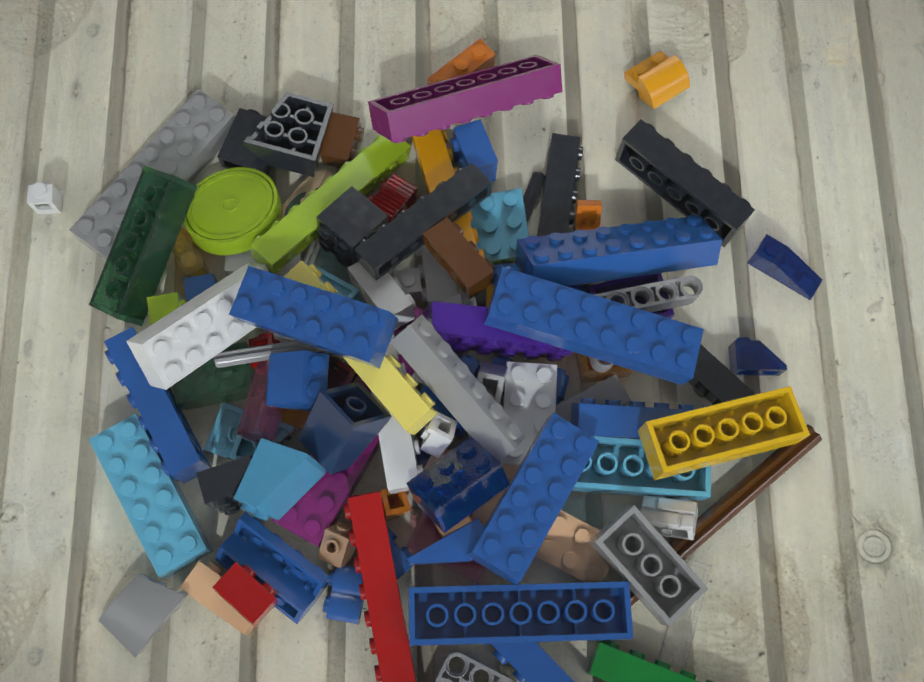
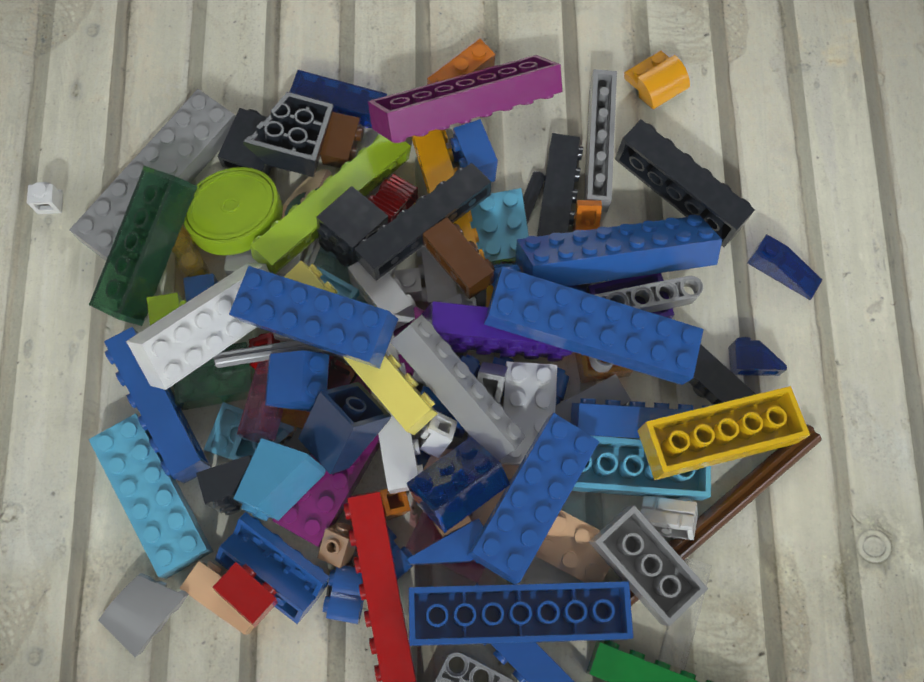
none -> clear blue brick [290,70,387,128]
none -> light grey brick [584,69,617,212]

